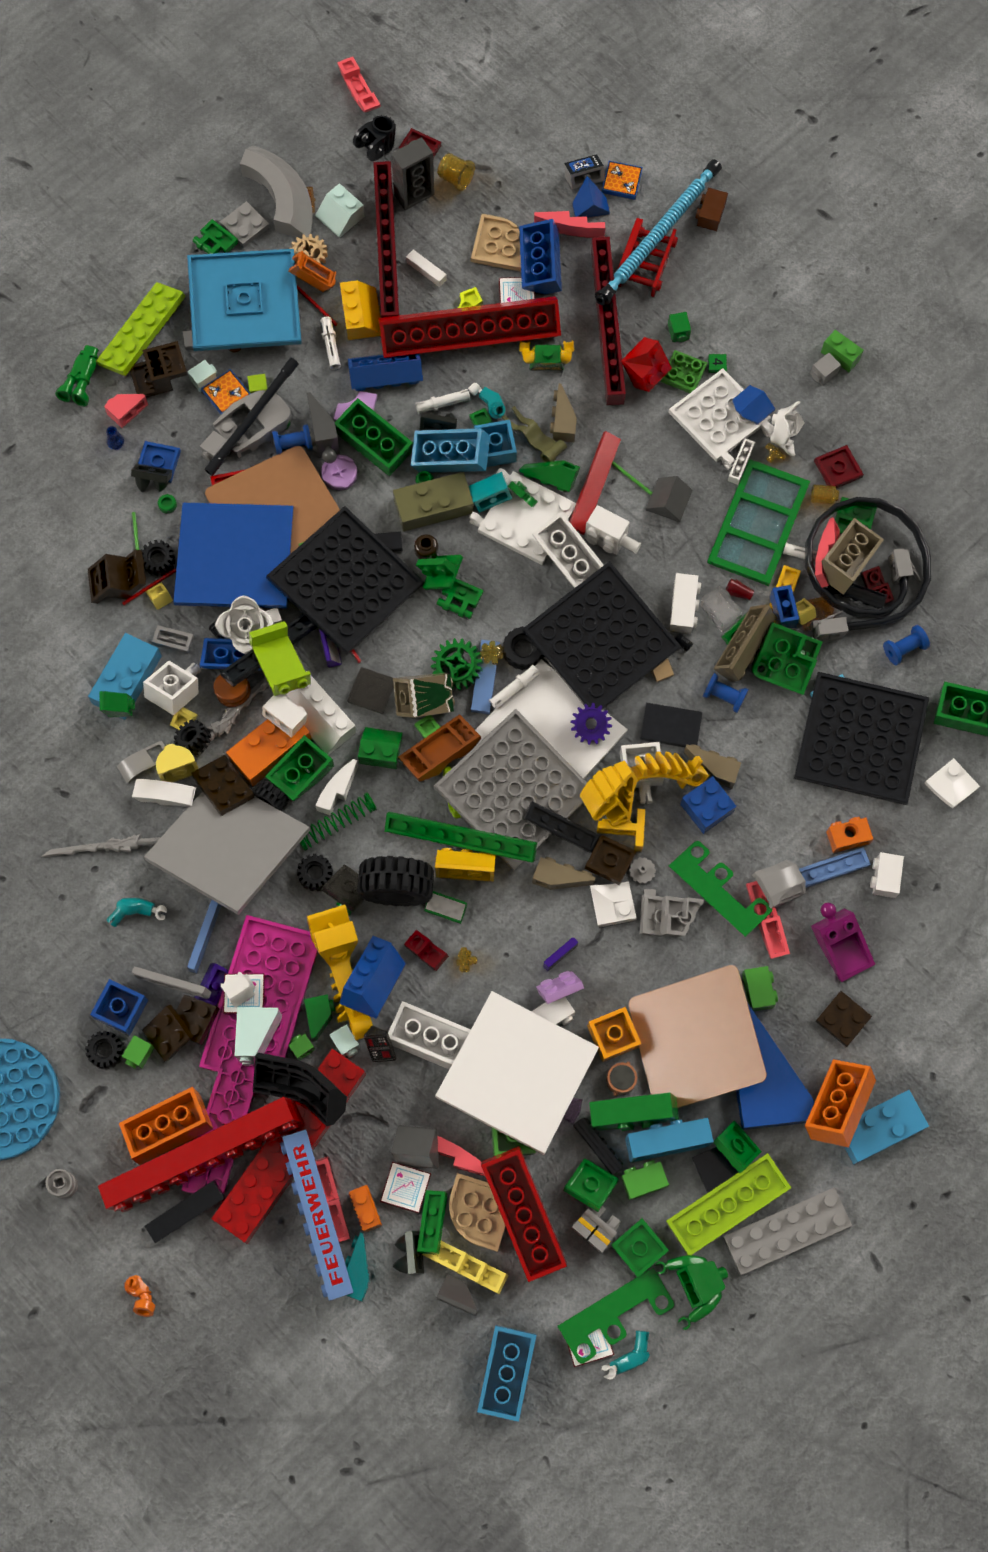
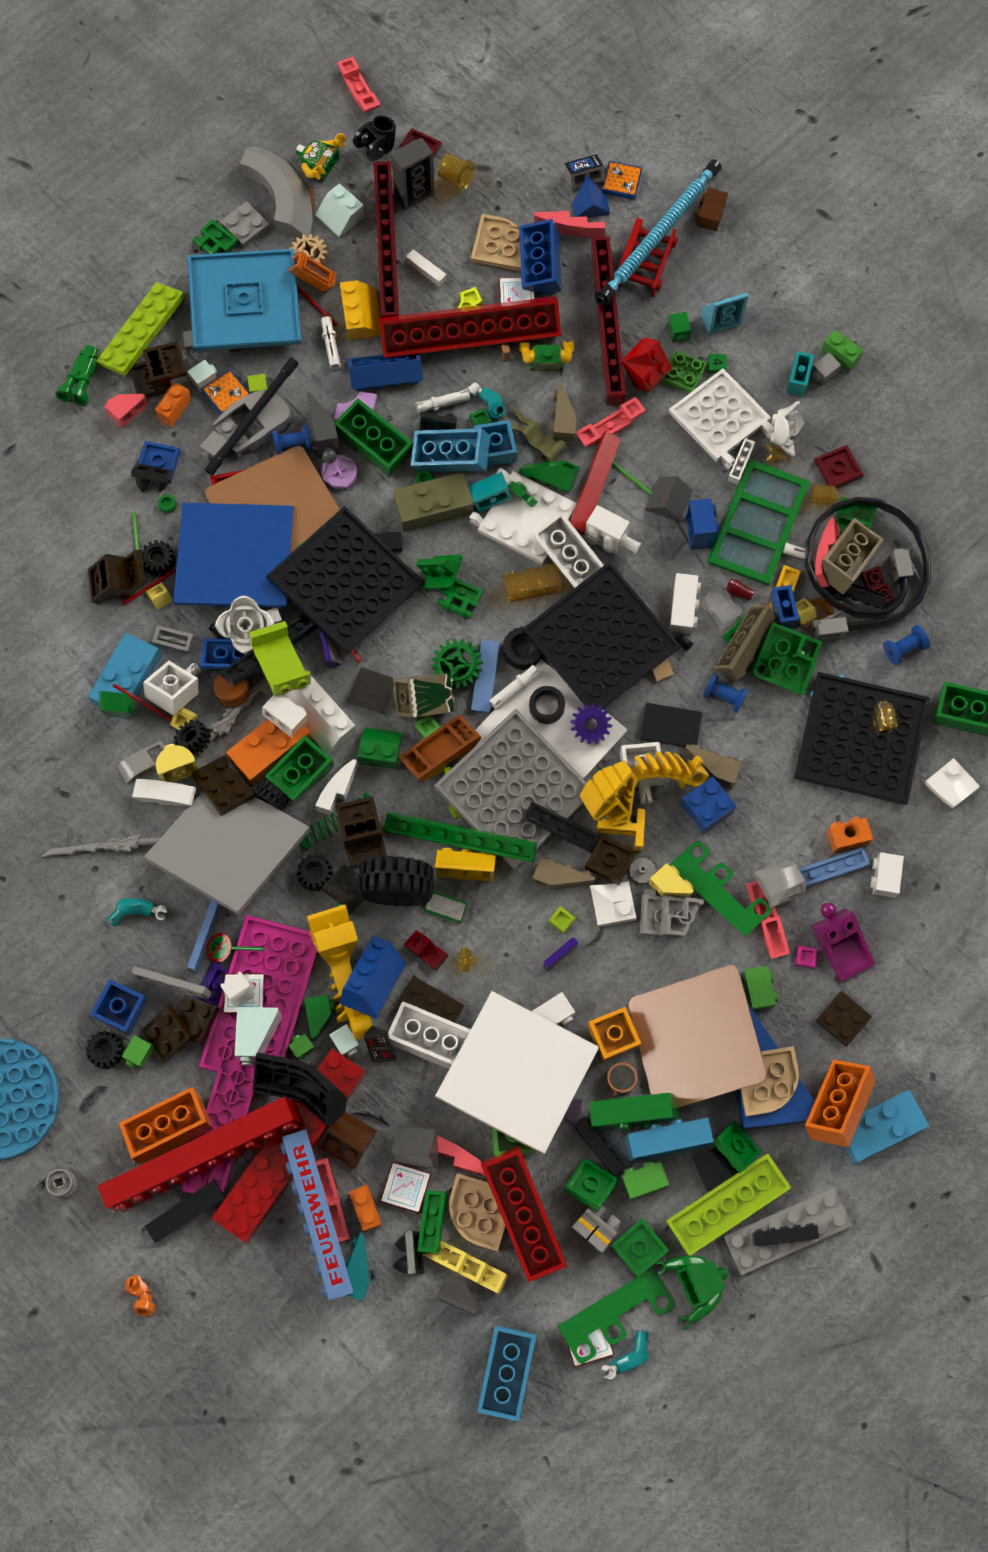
clear blue cone [106,426,124,450] -> none
dark brown head [414,534,438,559] -> none
clear yellow plant [480,641,503,665] -> none
lavender plate [536,971,584,1004] -> none
blue slope [732,385,775,425] -> none
none -> red axle [112,683,172,722]
none -> orange brick [155,382,192,427]
none -> piece [206,933,265,962]
none -> torso [296,133,347,182]
none -> reddish brown brick [320,1111,377,1169]
none -> dark brown bracket [335,796,387,868]
none -> dark brown plate [393,976,464,1023]
none -> medium nougat tile [500,343,511,362]
none -> clear yellow brick [502,563,562,603]
none -> black tyre [529,686,565,724]
none -> lime tile [548,906,576,934]
none -> coral slope [575,397,646,448]
none -> light yellow slope [649,863,694,898]
none -> blue brick [686,498,719,550]
none -> medium azure slope [701,293,749,334]
none -> tan plate [740,1046,799,1117]
none -> black piece [752,1223,819,1246]
none -> teal brick [786,351,814,397]
none -> dark pink tile [795,945,818,969]
none -> clear yellow brick [874,701,898,731]

